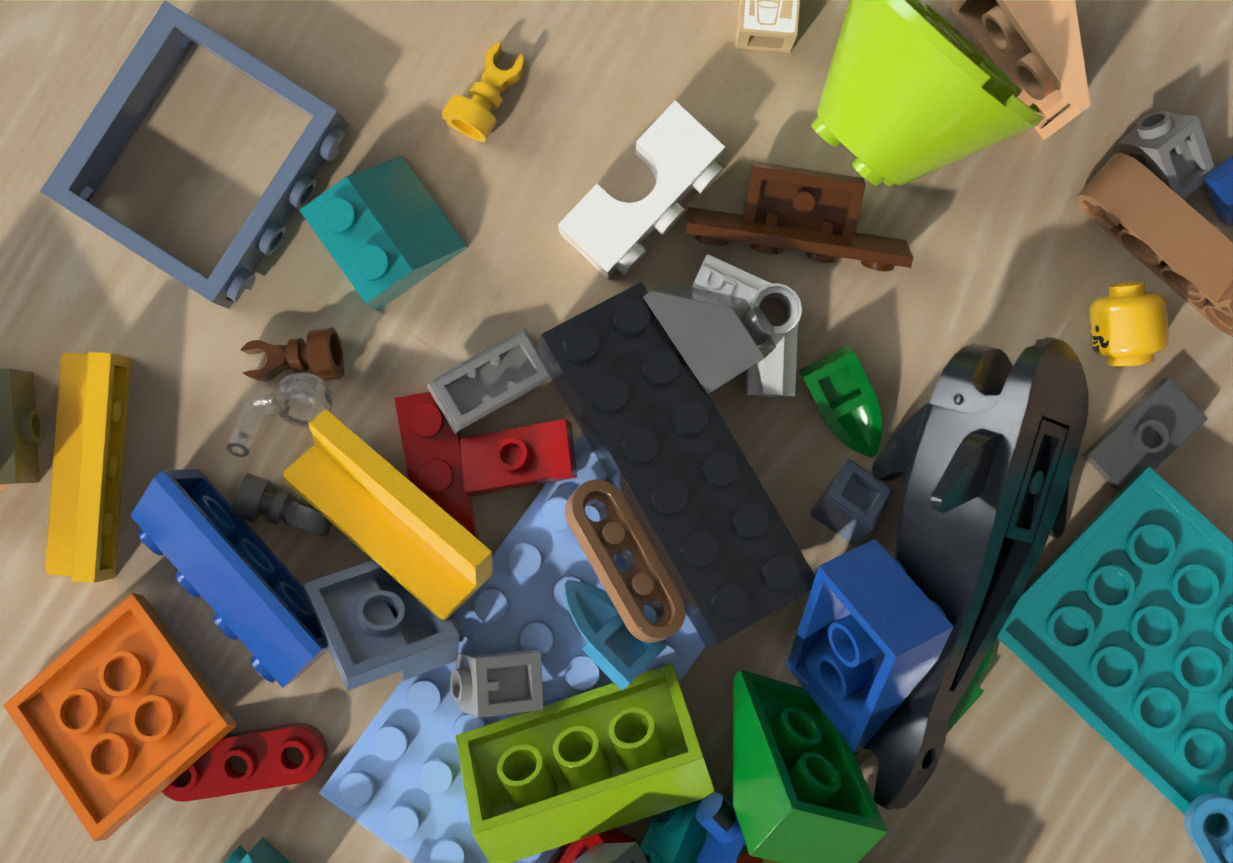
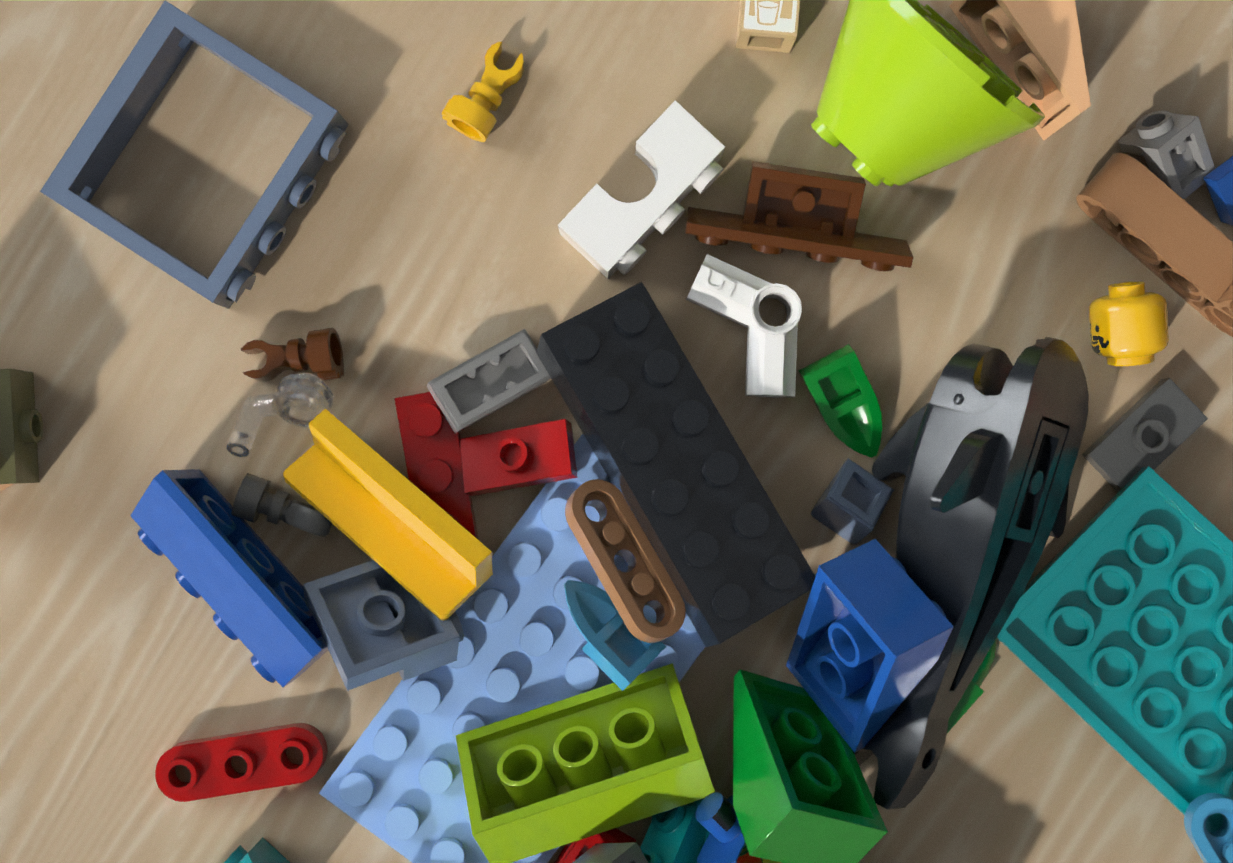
orange plate [3,593,237,841] -> none
yellow panel [45,352,131,583] -> none
teal slope [299,156,468,311] -> none
light grey bracket [450,650,544,718] -> none
dark grey slope [643,282,776,394] -> none

